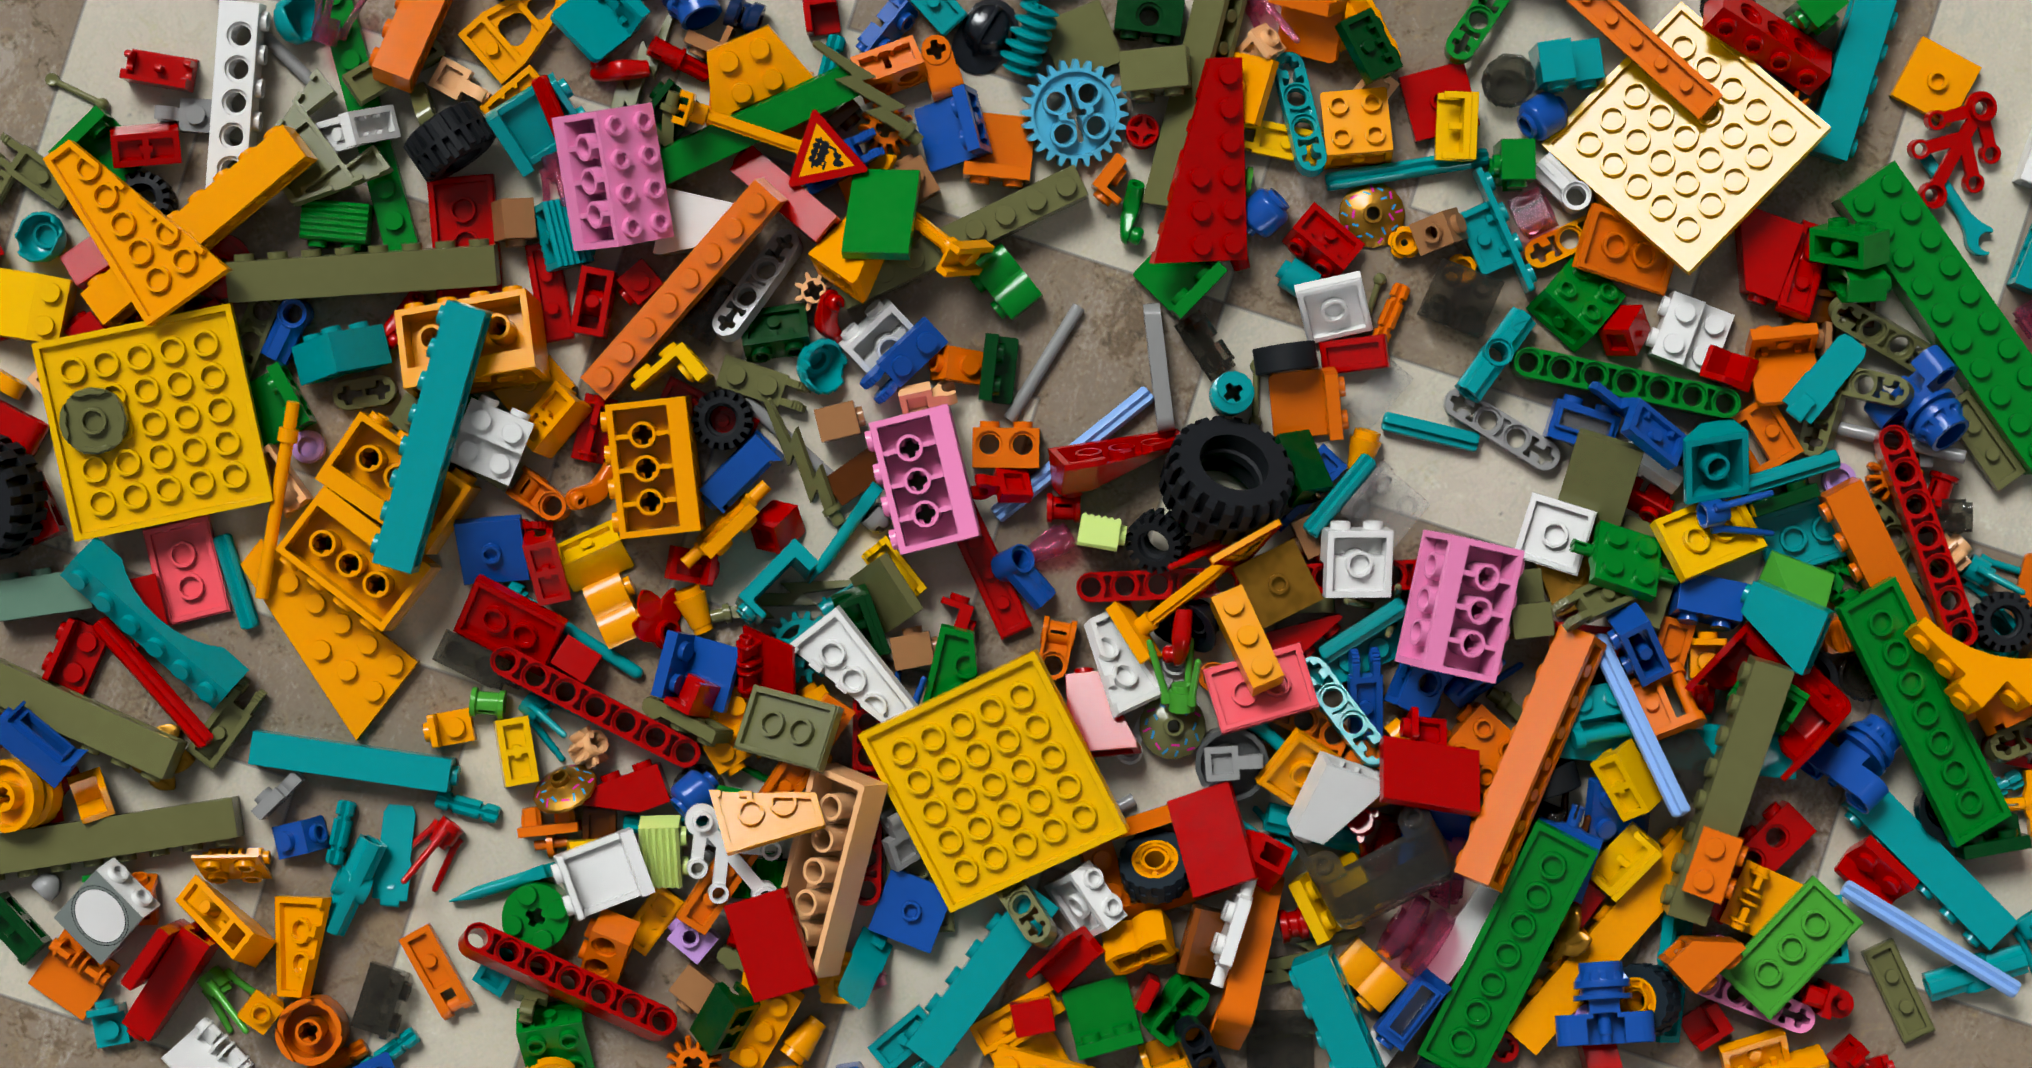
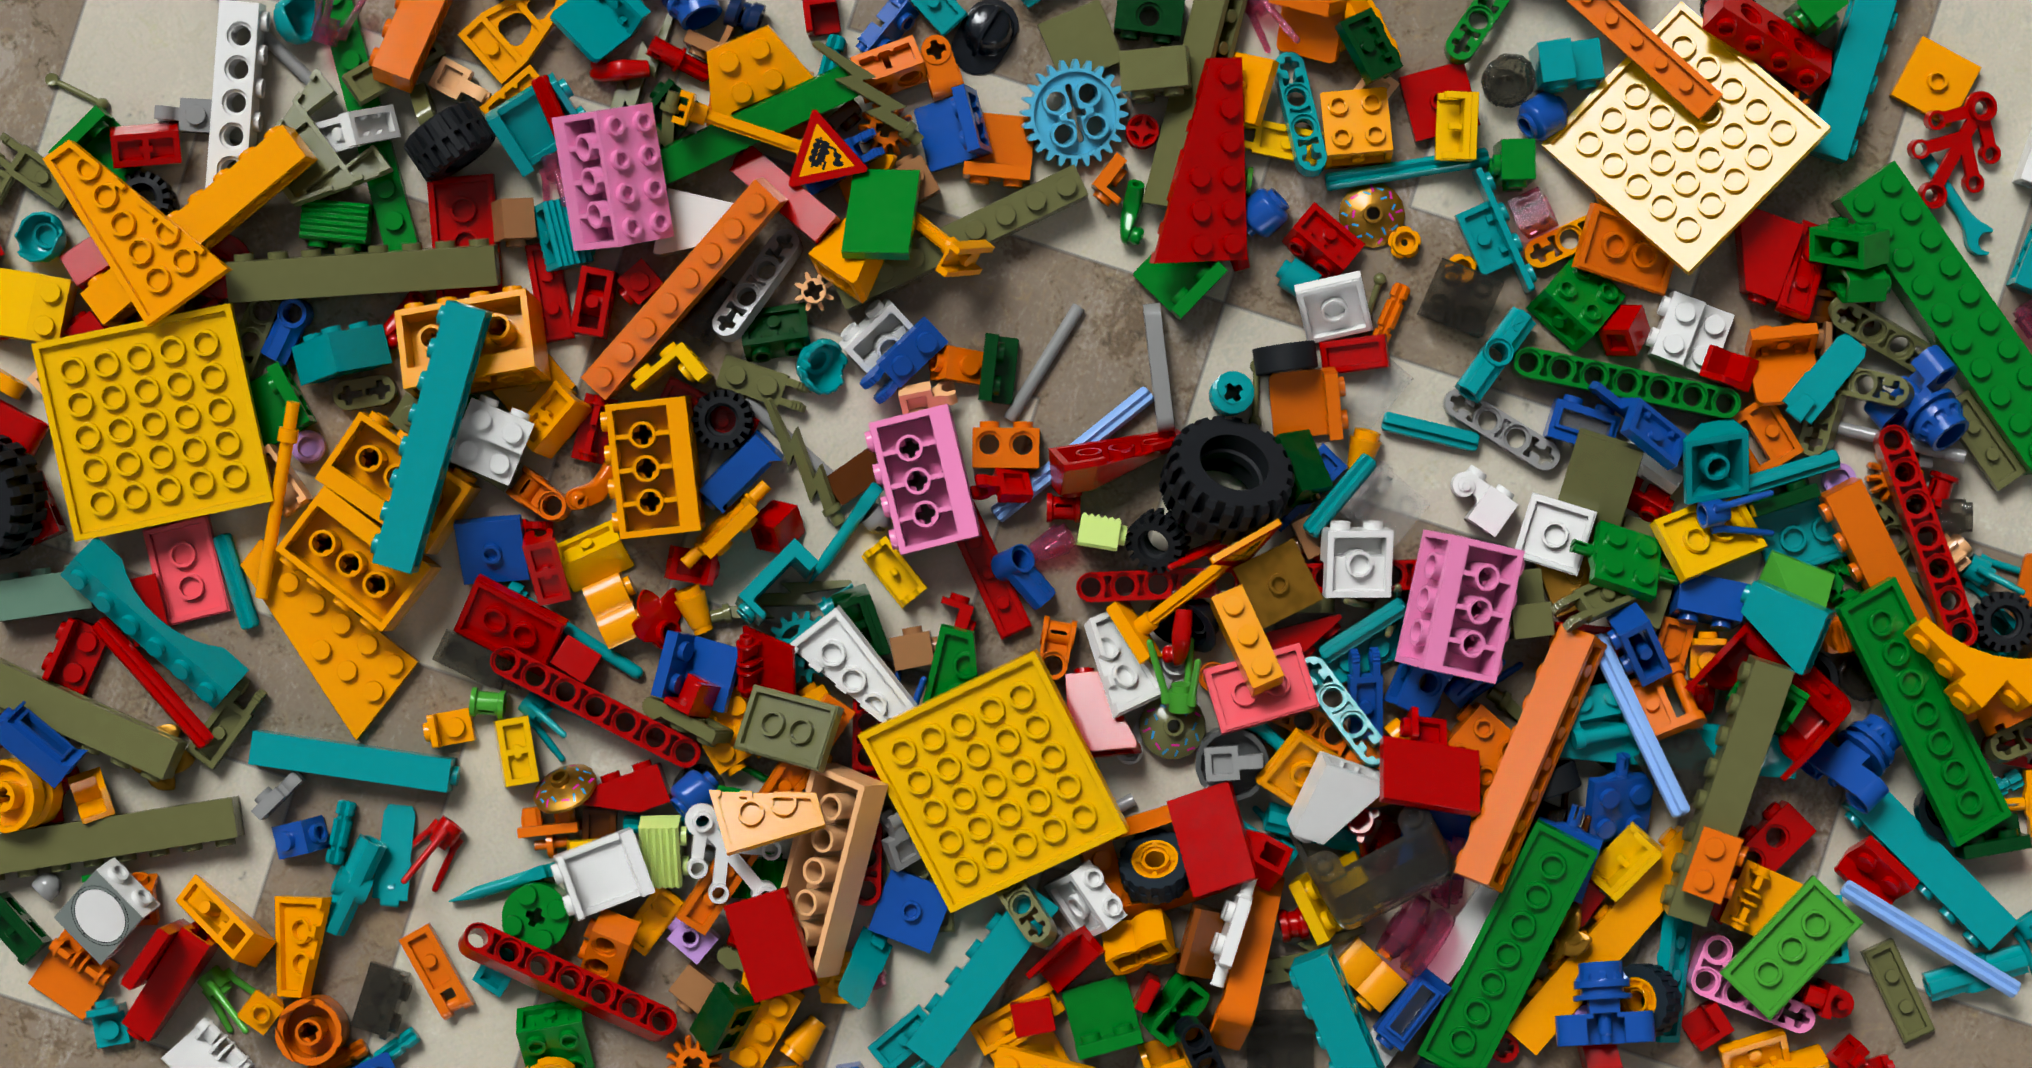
olive tile [59,387,129,455] -> none
red hinge [119,49,199,93] -> none
light orange hinge [191,848,272,884] -> none
teal axle [435,792,501,824] -> none
olive plate [514,966,550,1025] -> none
light nougat gear [568,725,610,770] -> none
red arm [814,289,845,344] -> none
medium nougat brick [814,400,866,444] -> none
olive tile [849,552,923,634] -> none
green brick [969,242,1043,321] -> none
teal piece [1000,1,1059,77] -> none
clear smoke hinge [1174,309,1236,382] -> none
light nougat bracket [1235,23,1287,60] -> none
medium nougat brick [1409,207,1468,256] -> none
white piece [1535,152,1592,214] -> none
yellow hinge [1590,738,1663,822] -> none
orange slope [1657,935,1746,994] -> none
none -> white brick [1450,465,1518,538]

